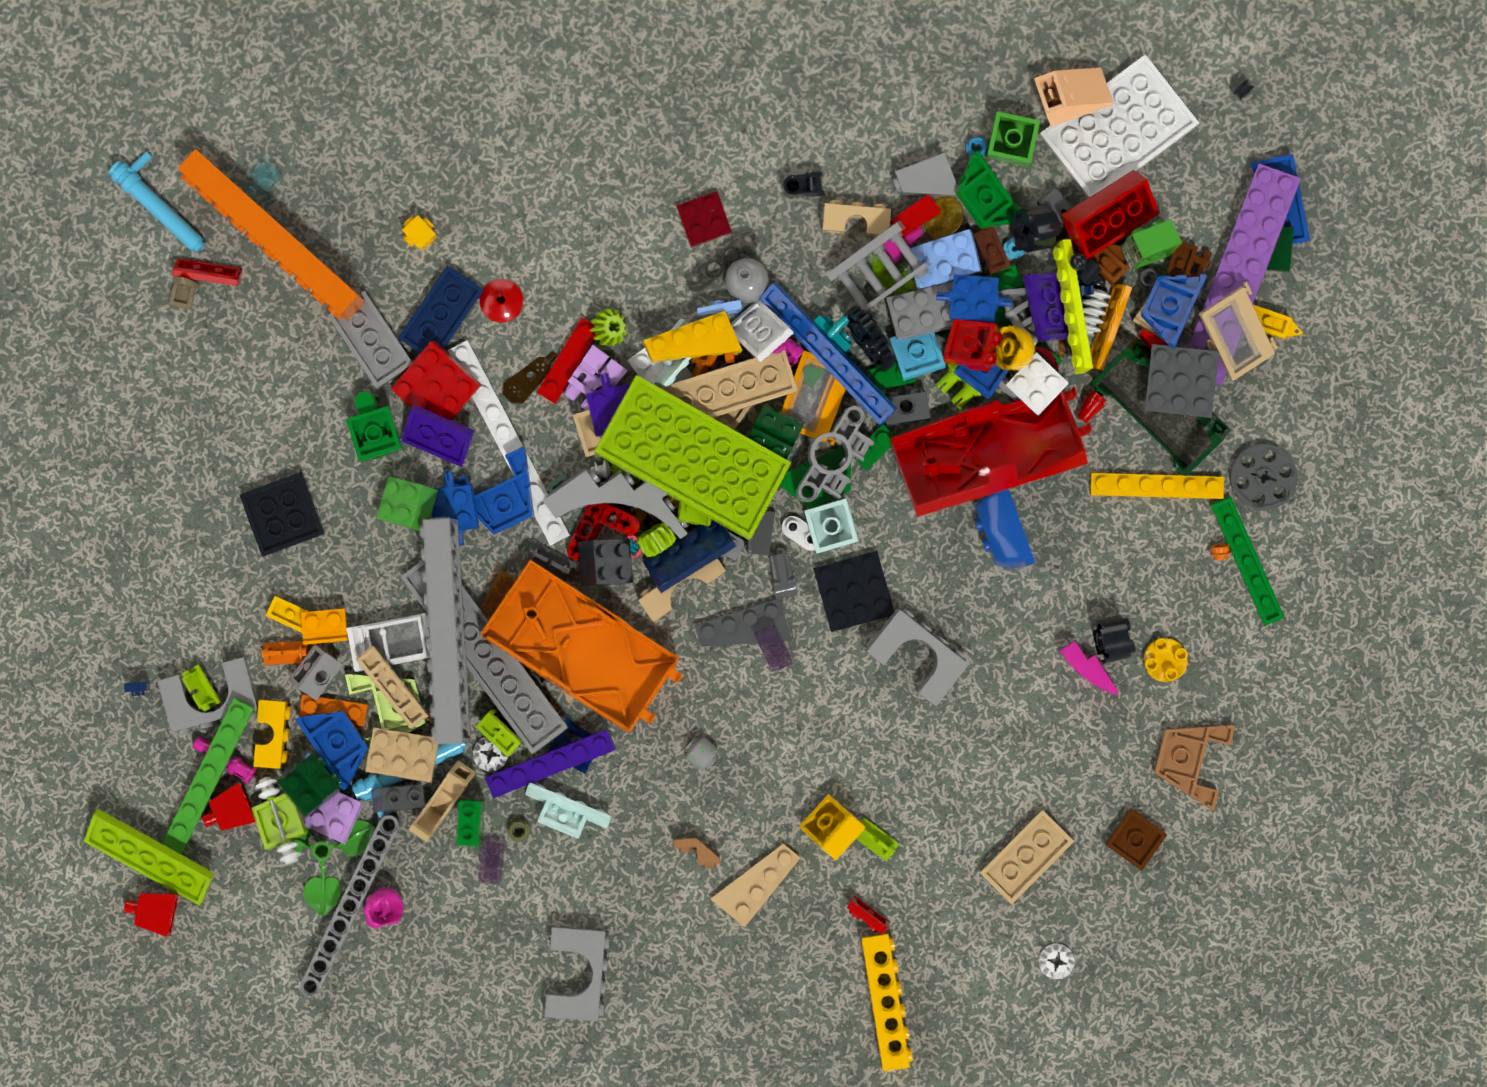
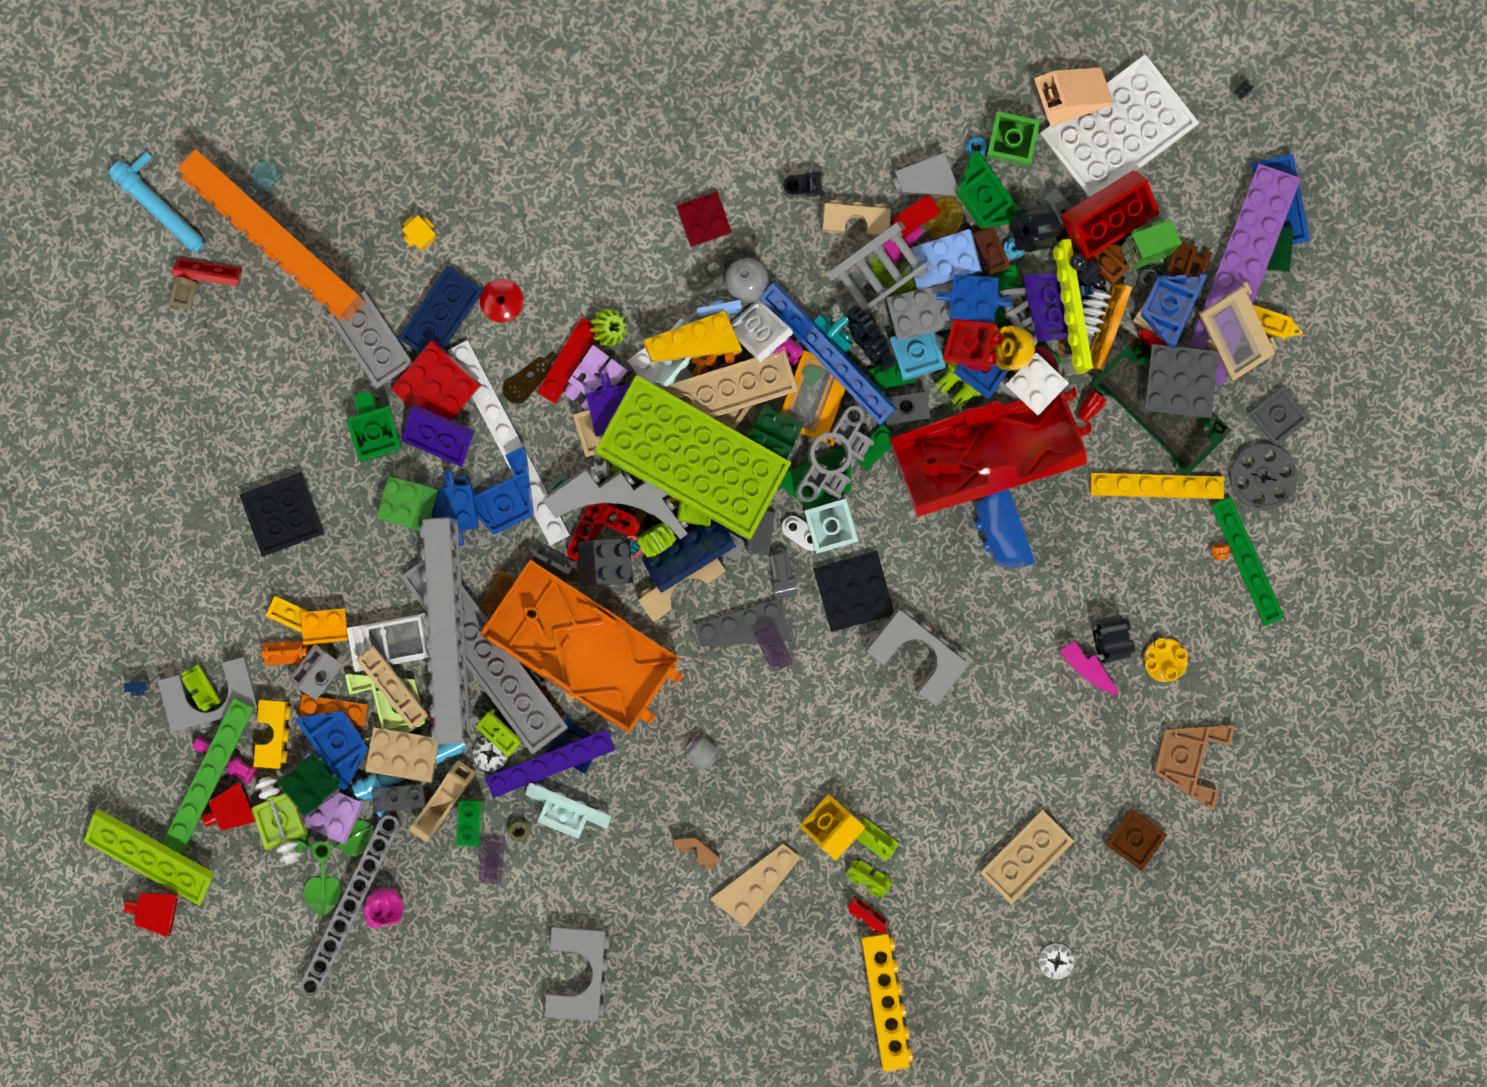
none -> lime hinge [845,859,893,898]
none -> dark grey tile [1248,385,1310,446]

